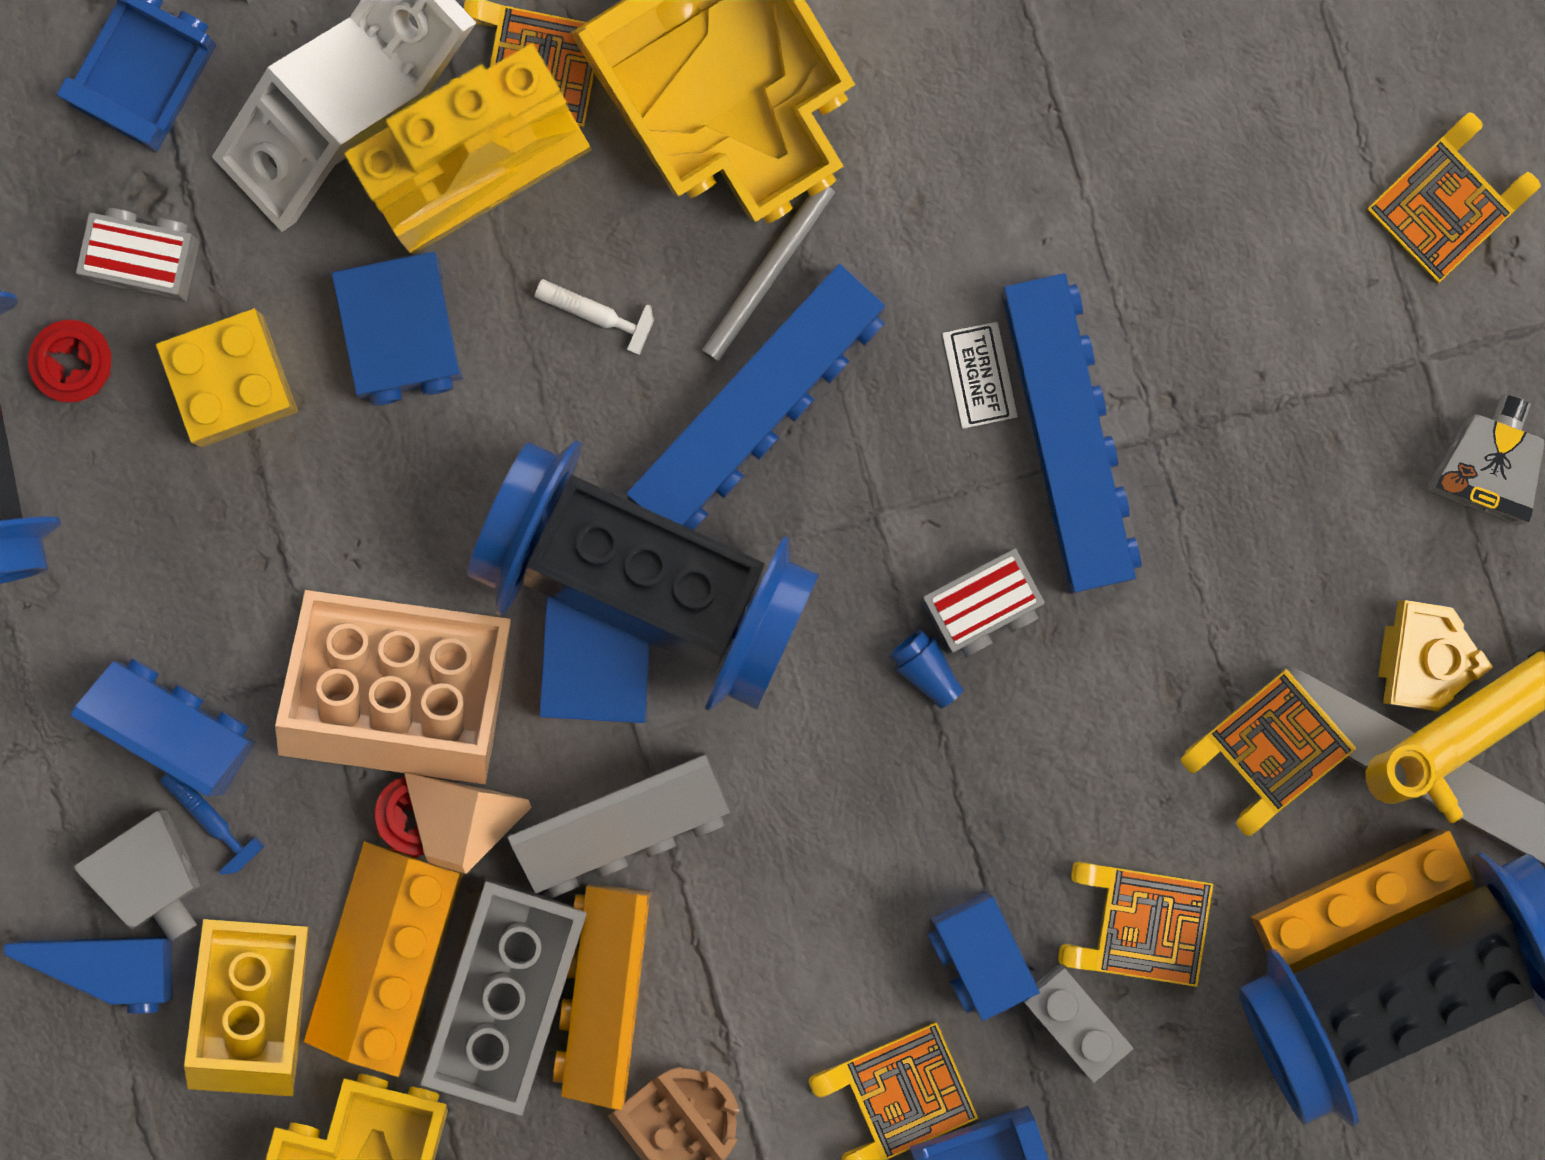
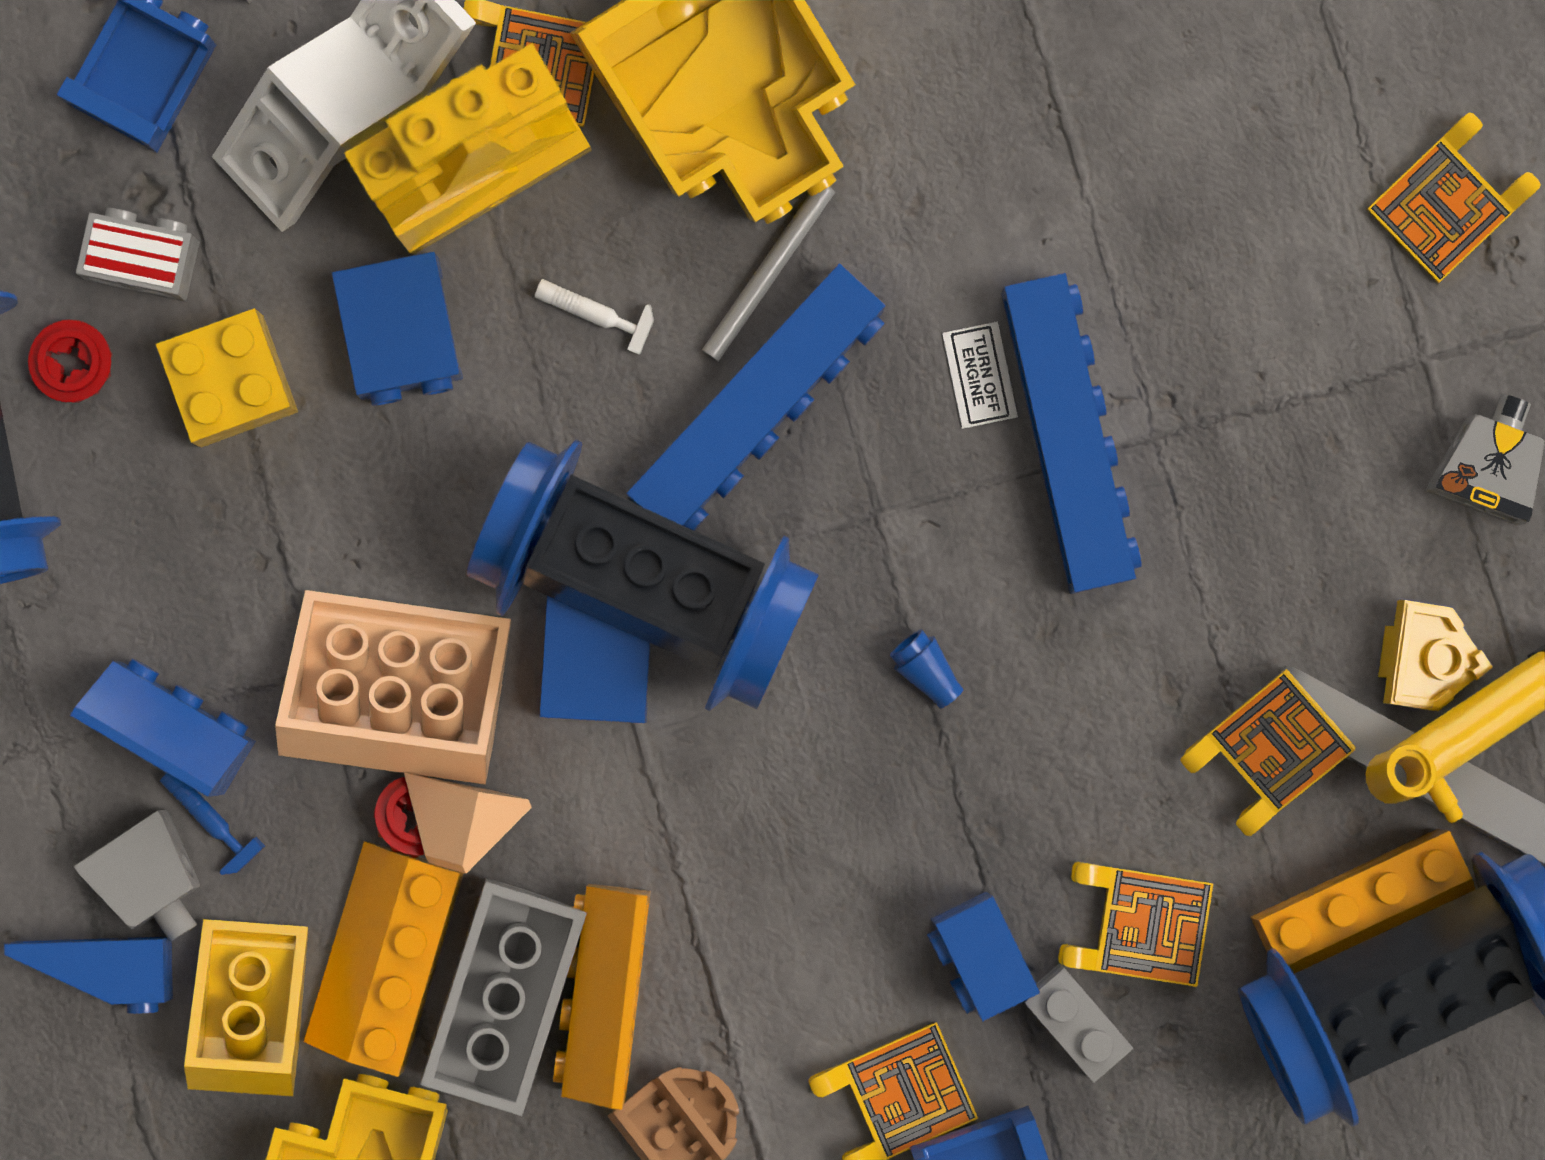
light grey slope [508,754,731,898] -> none
brick [920,548,1045,657] -> none

